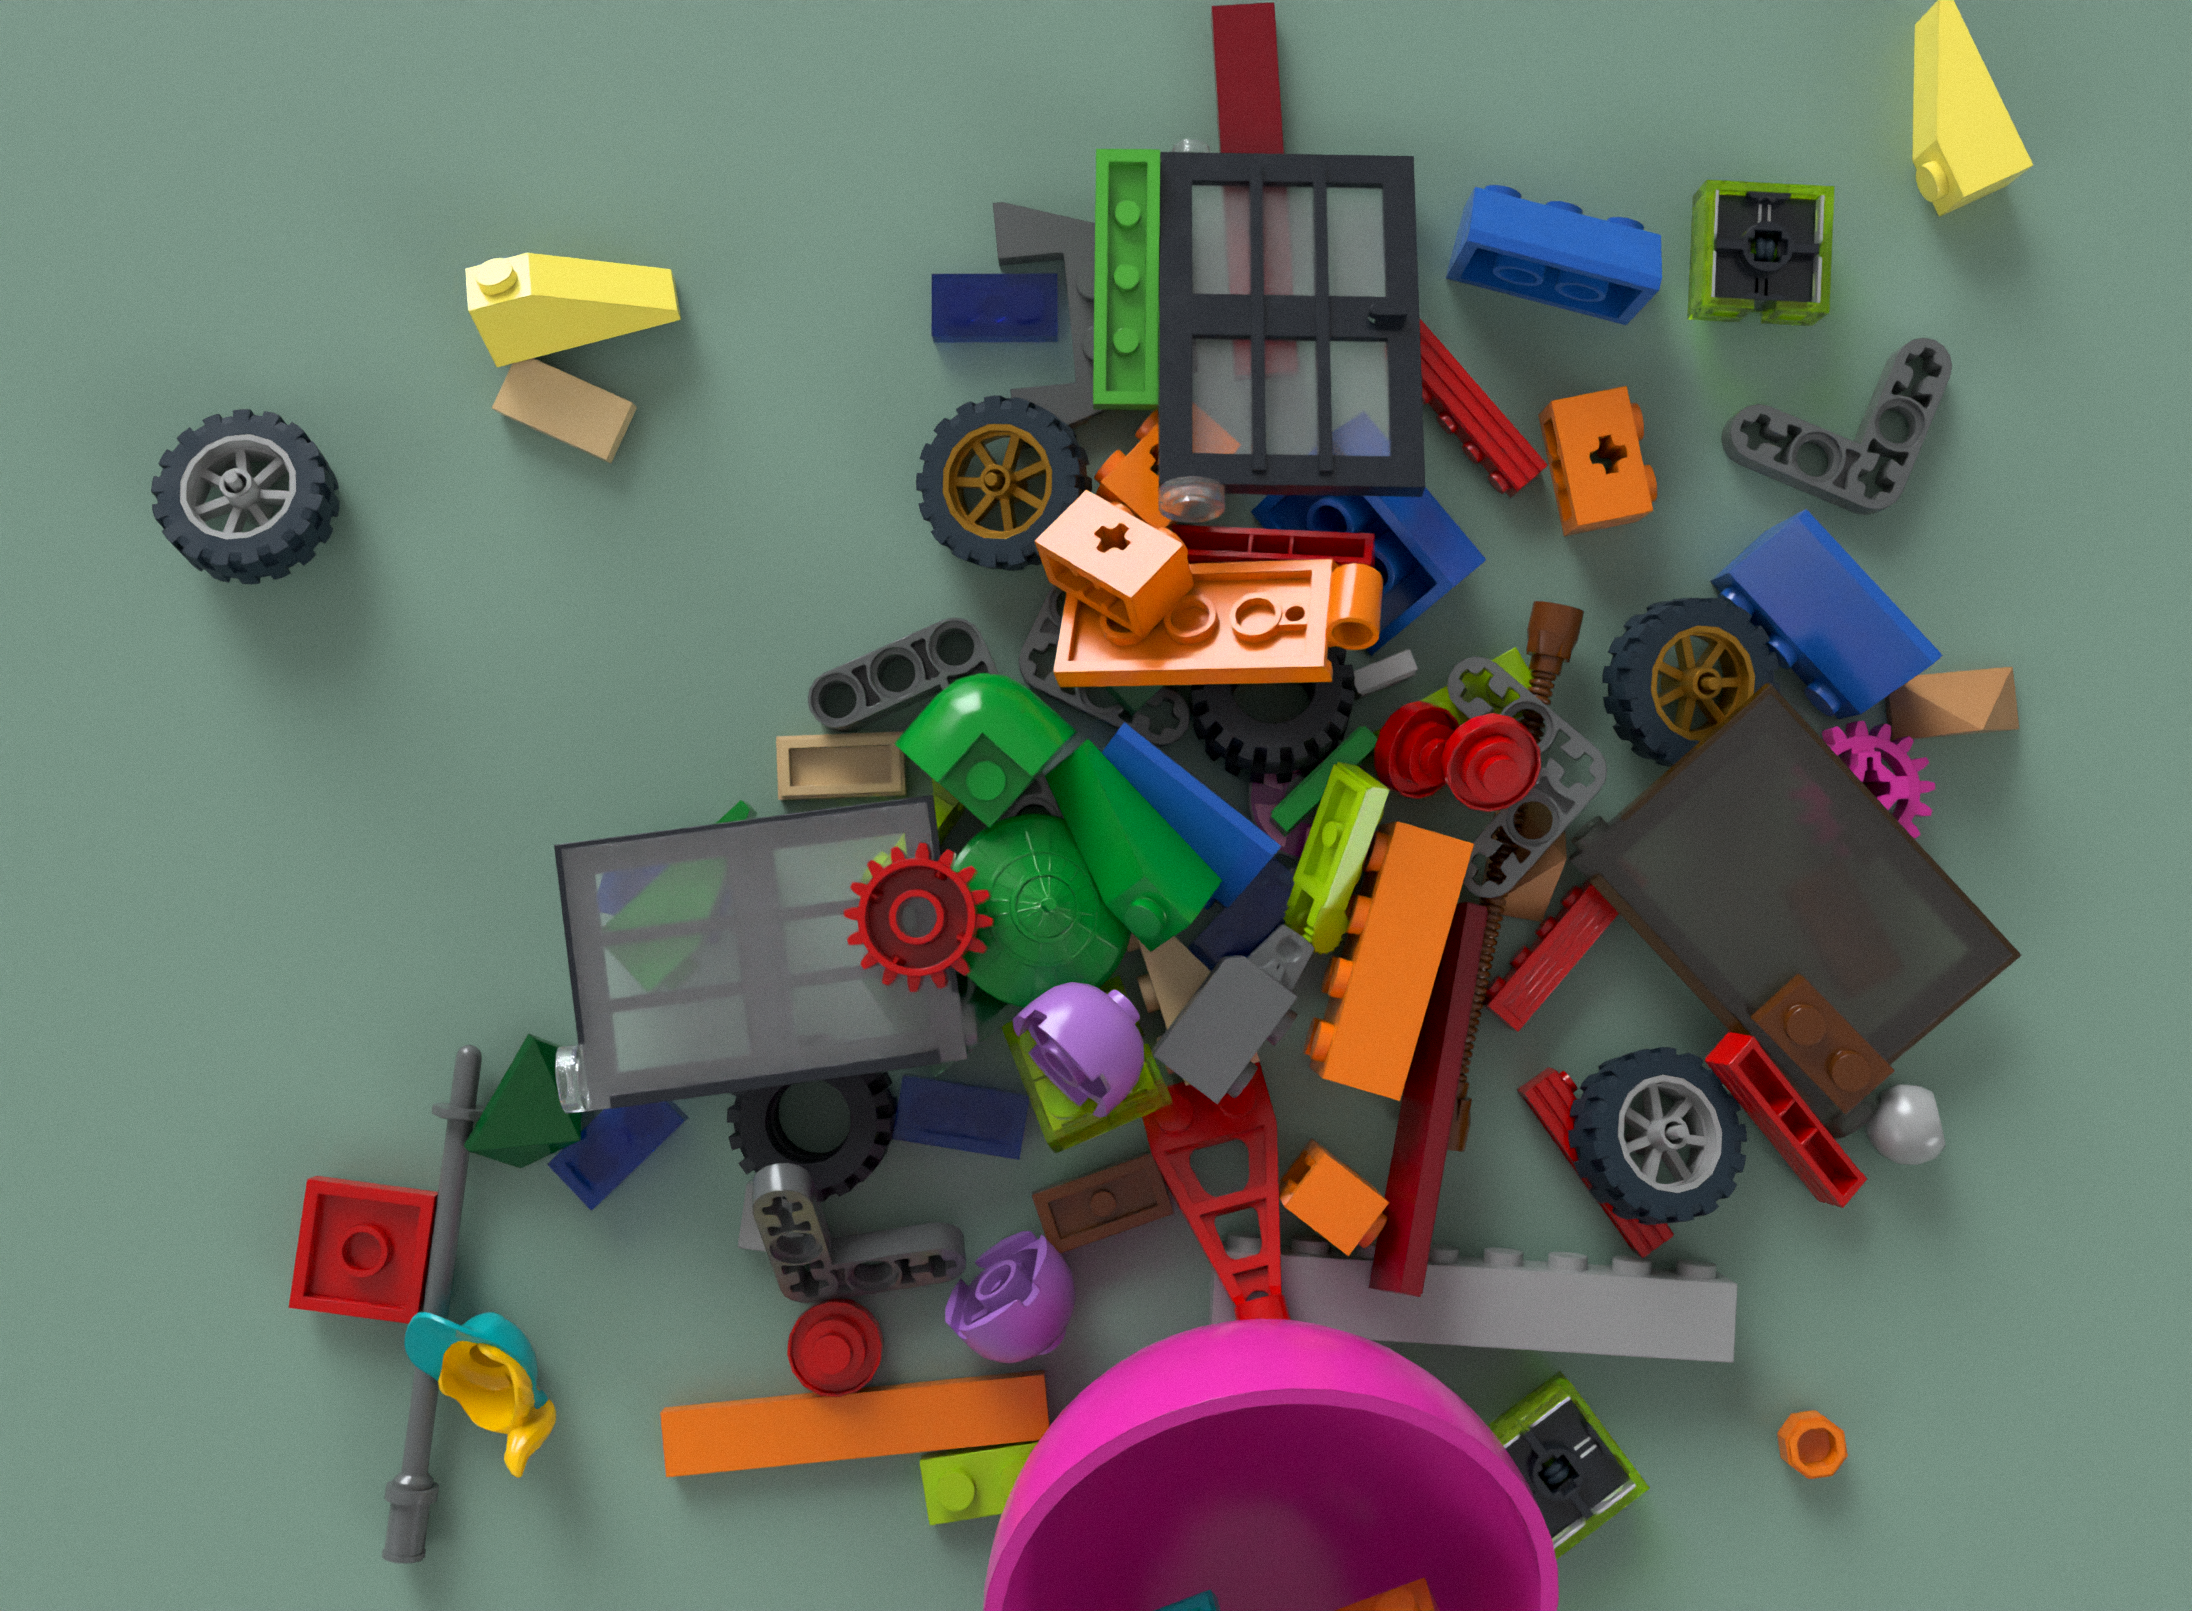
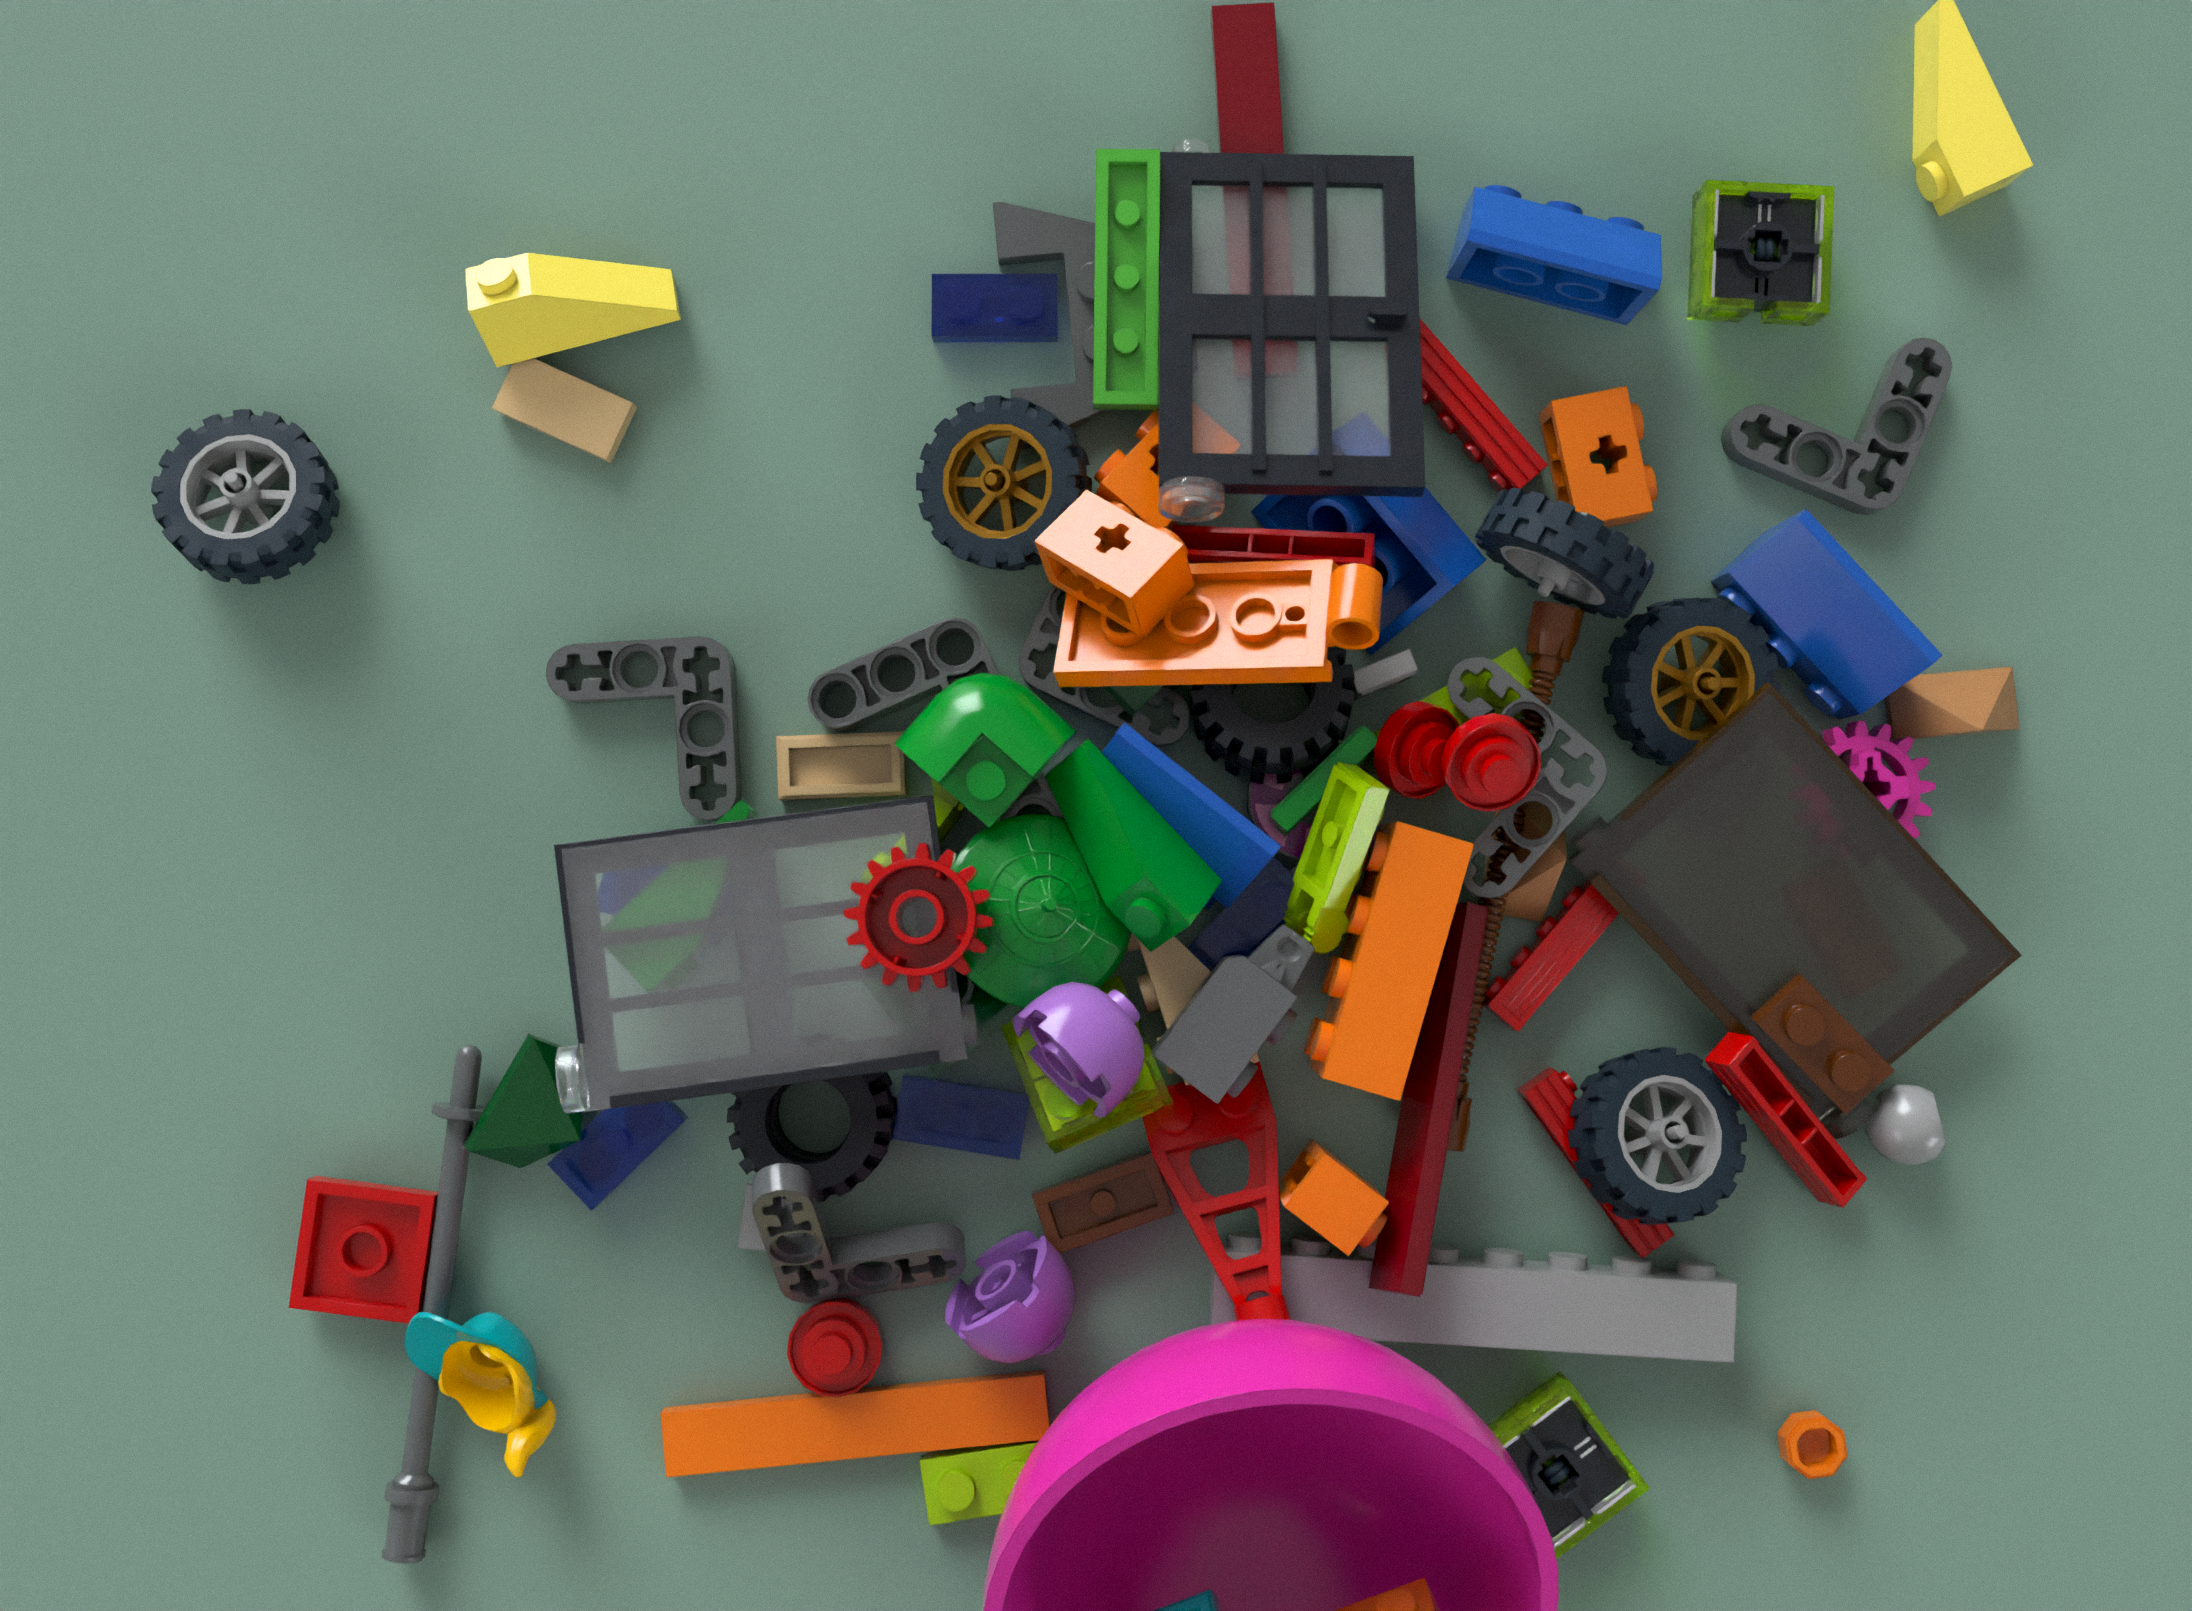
none -> dark grey beam [546,636,742,821]
none -> black wheel [1475,488,1655,619]

